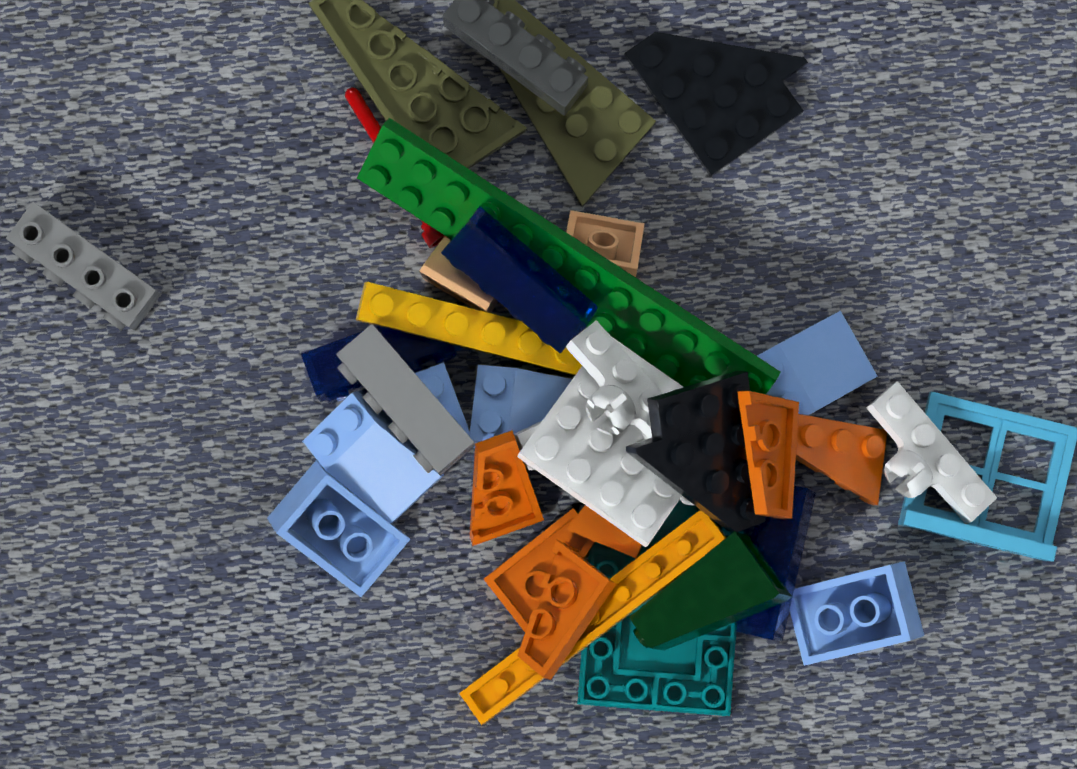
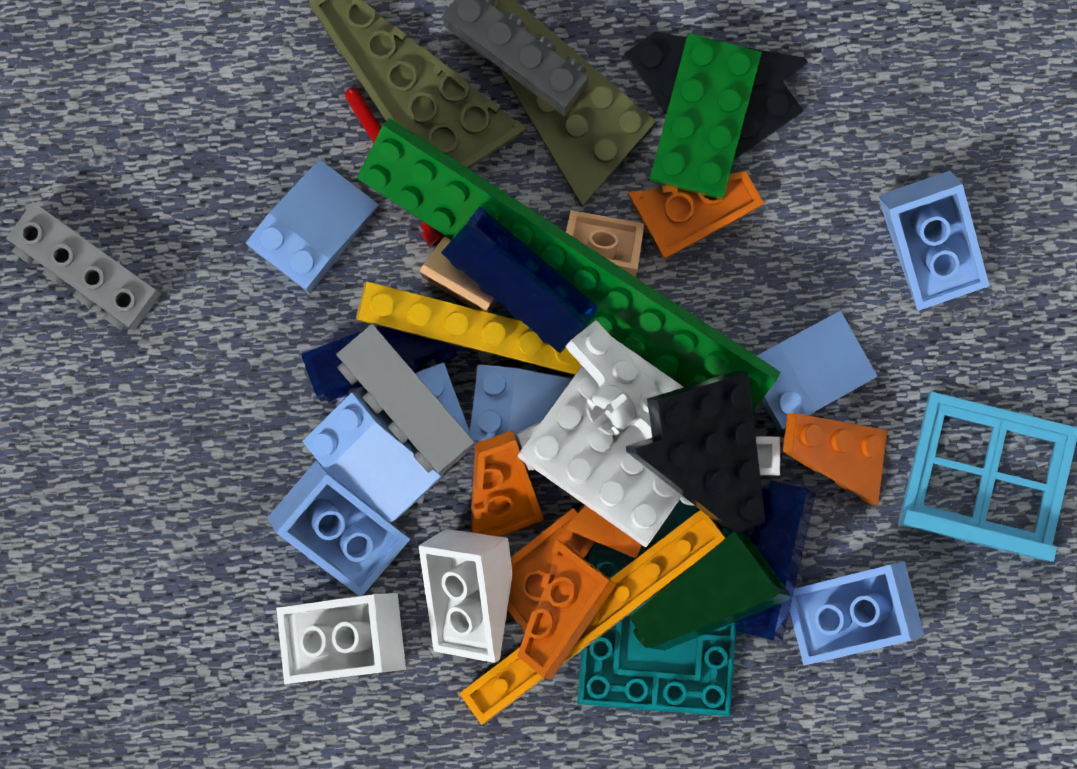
orange wing [737,391,799,519] -> none
white plate [866,381,997,524] -> none
none -> light blue slope [246,159,379,294]
none -> white slope [276,593,406,684]
none -> white slope [419,529,513,663]
none -> orange wing [628,171,764,260]
none -> green plate [649,33,762,200]
none -> light blue slope [878,171,990,311]

